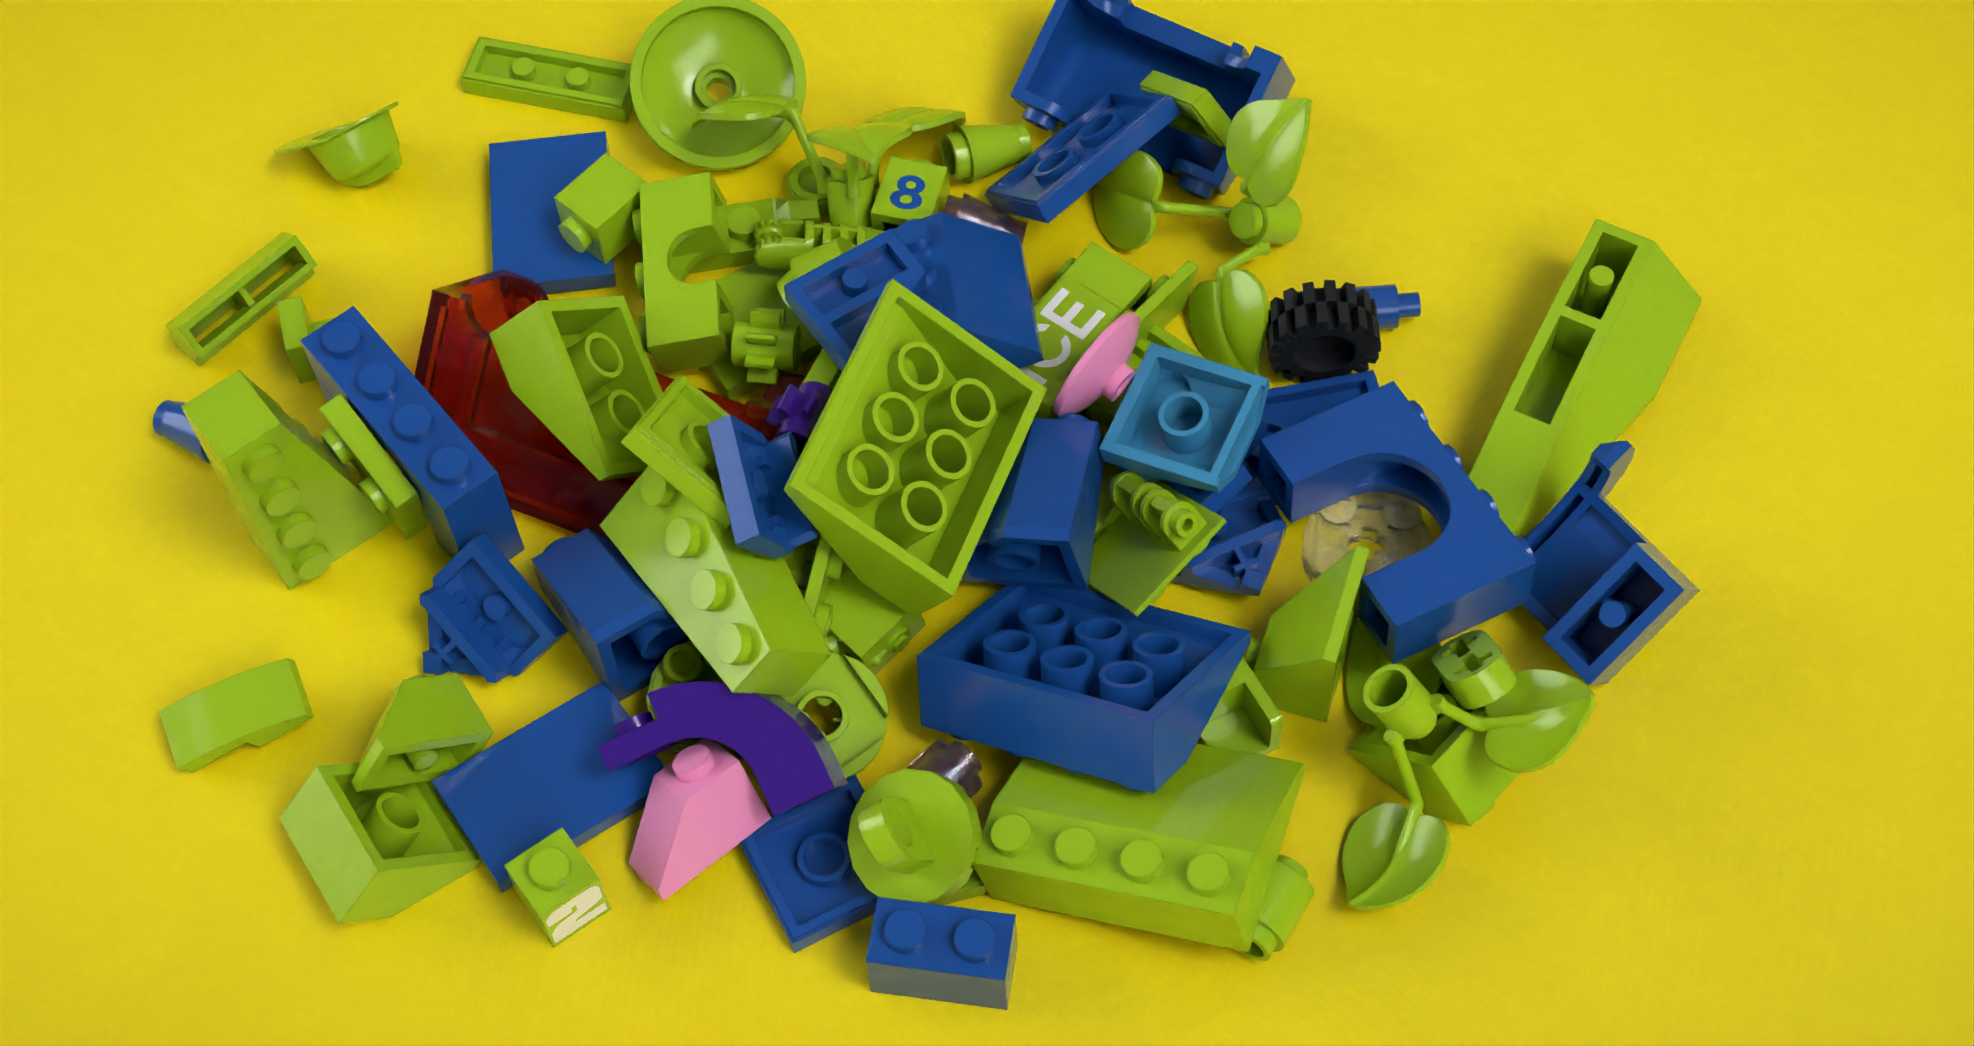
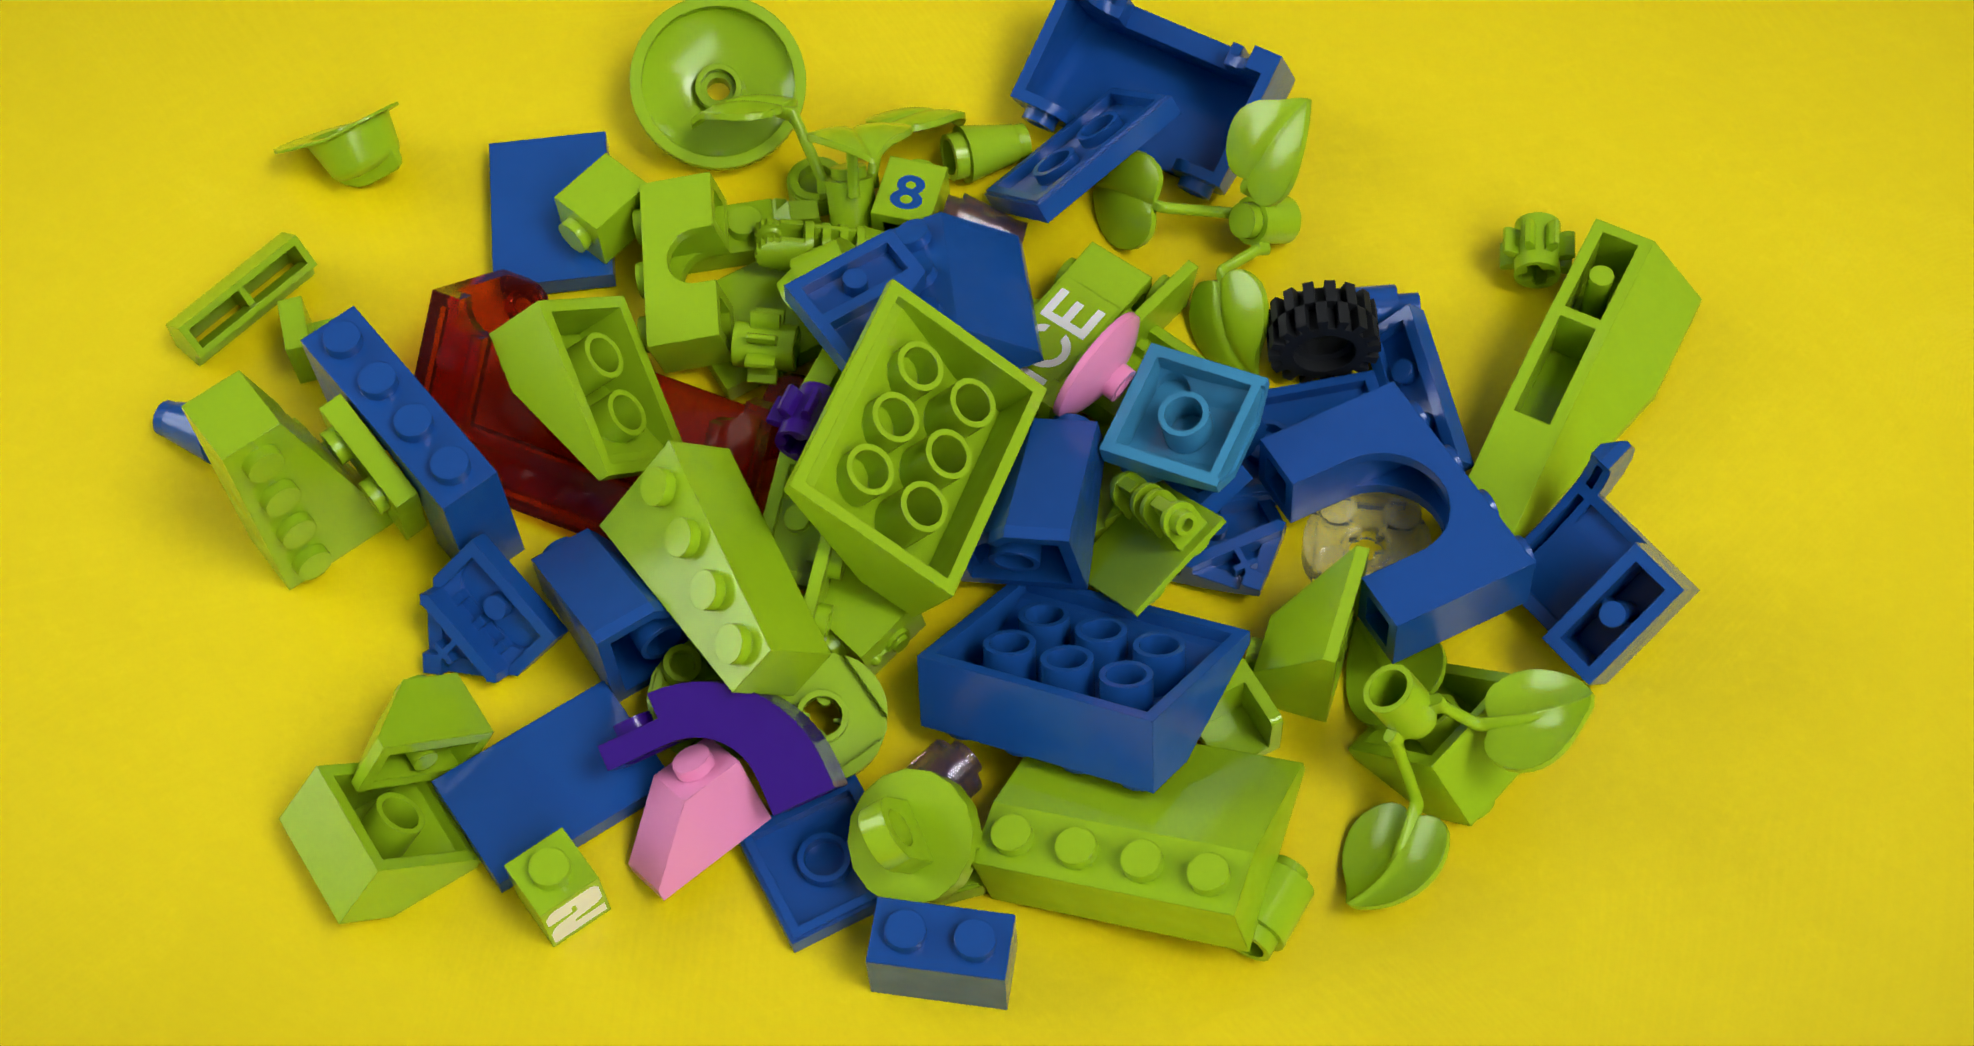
lime slope [159,658,314,773] -> none
lime tile [460,36,633,123] -> none
lime tile [620,374,730,529] -> none
blue slope [707,414,819,559] -> none
lime tile [1139,70,1232,147] -> none
lime beam [1432,630,1517,710] -> none
none -> blue plate [1371,304,1474,472]
none -> lime gear [1500,212,1575,289]

